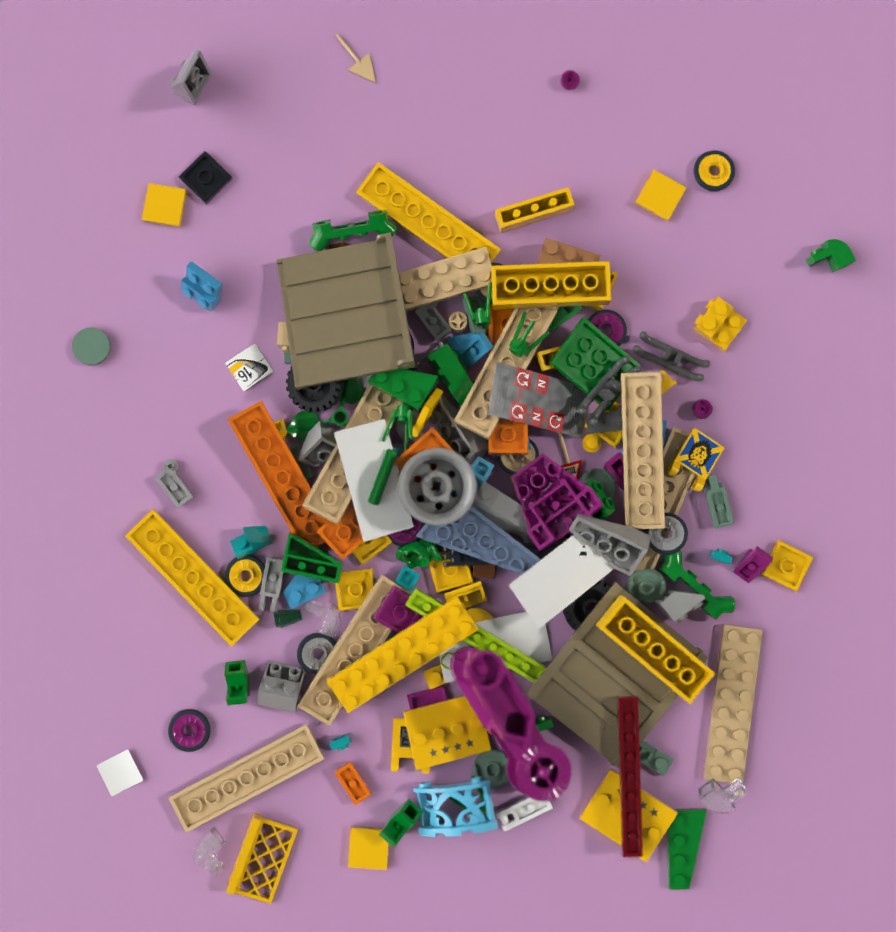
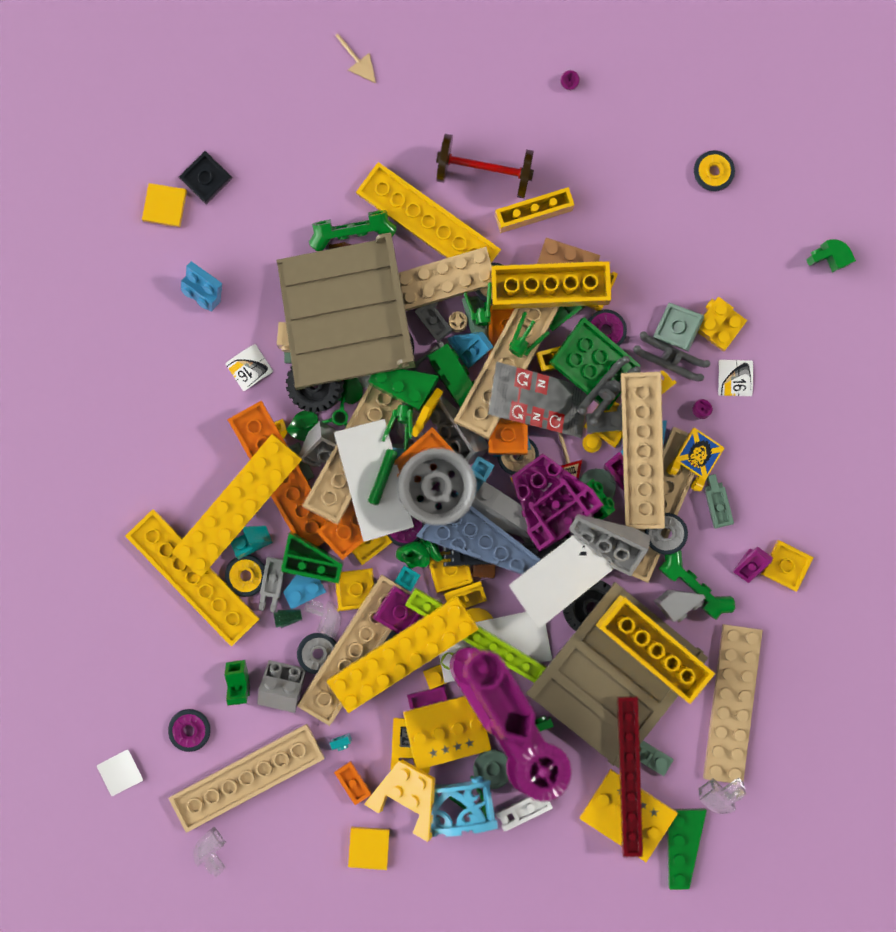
sand green tile [72,327,111,366] -> none
light grey hinge [155,459,194,509] -> none
light grey slope [171,49,212,105] -> none
yellow fence [226,812,298,904] -> none
green brick [379,799,423,848] -> none
sand green tile [627,569,666,604] -> none
yellow tile [635,170,687,221] -> none
teal plate [708,548,733,564] -> none
none -> yellow plate [172,434,302,577]
none -> yellow wing [364,760,435,842]
none -> dark brown piece [436,134,534,199]
none -> sand green tile [653,303,705,352]
none -> sticker [718,360,753,396]

